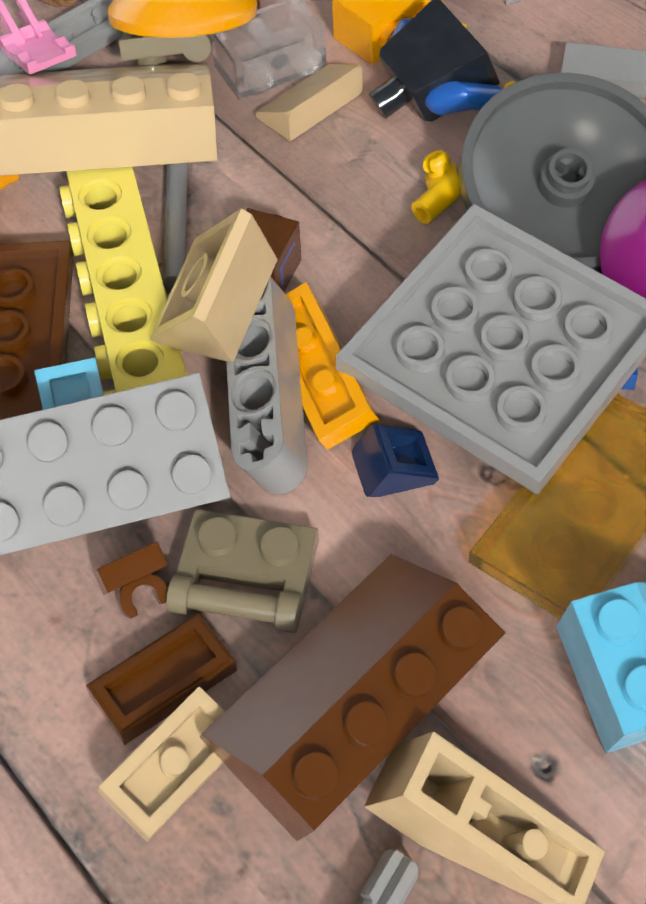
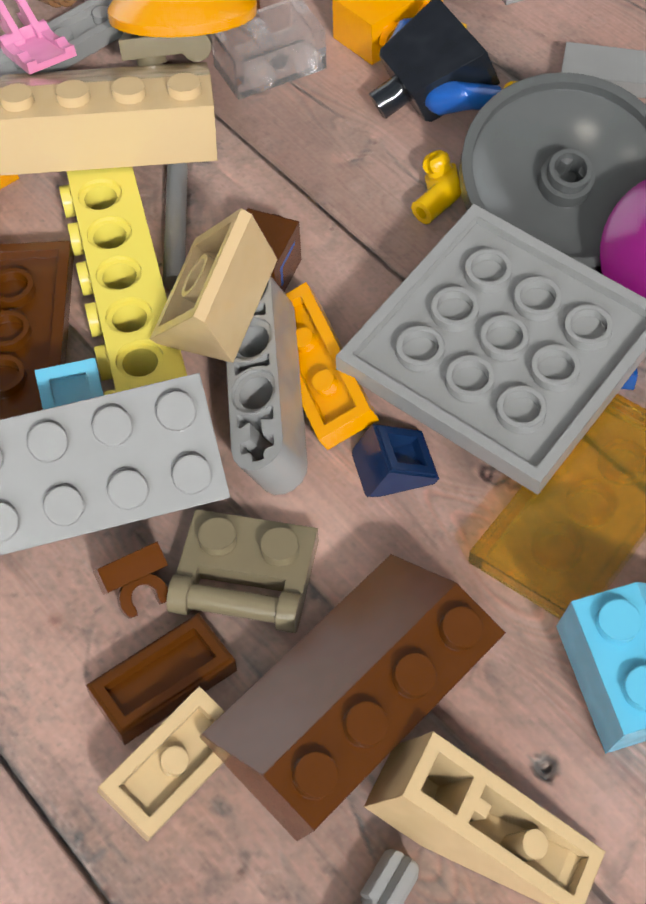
tan slope [256,63,363,142] -> none

